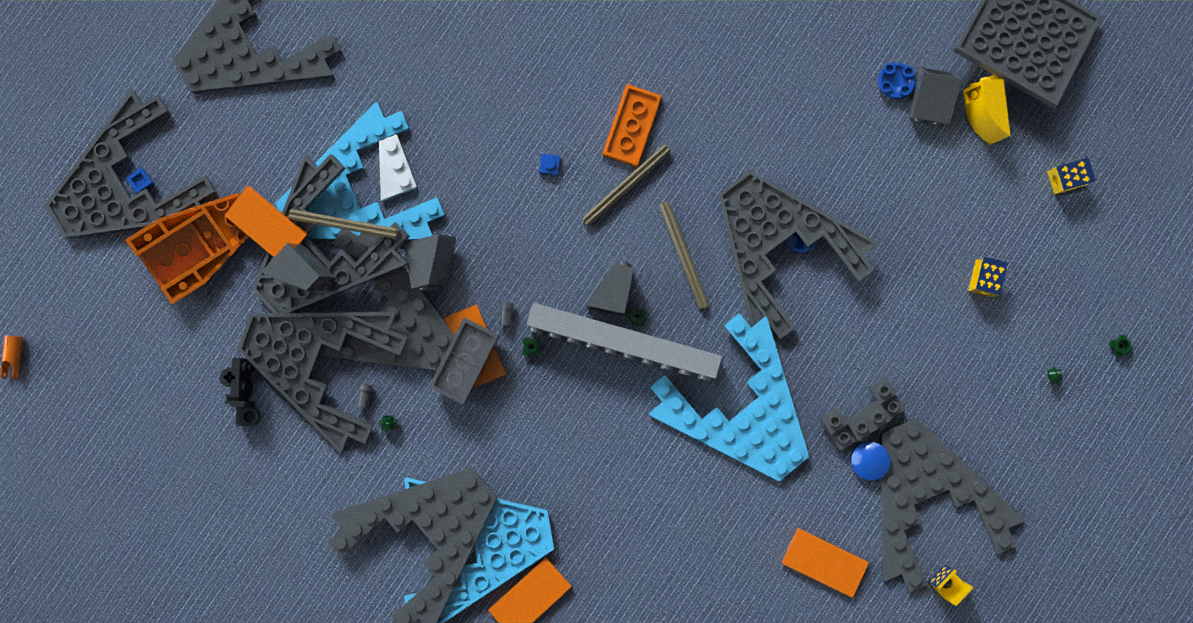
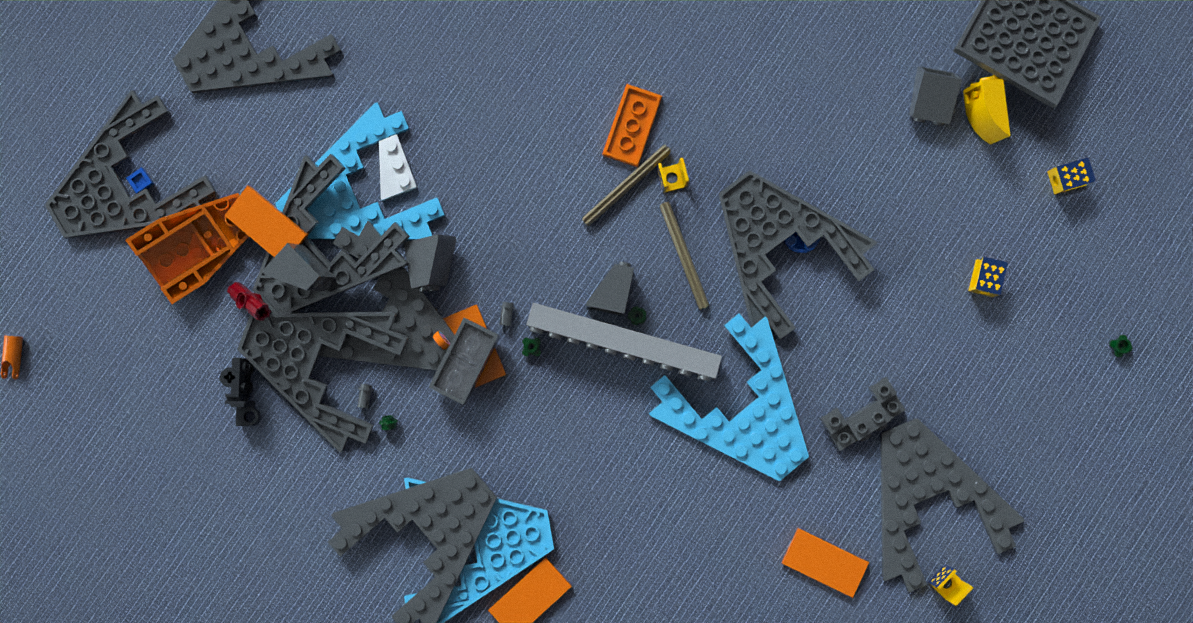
dark tan axle [288,209,399,239] -> none
blue plate [539,154,561,176] -> none
blue dish [851,442,890,481] -> none
blue dish [878,63,916,99] -> none
dark green plate [1047,366,1063,385] -> none
none -> dark red piece [227,282,271,321]
none -> orange tile [433,331,451,350]
none -> yellow piece [657,158,689,193]

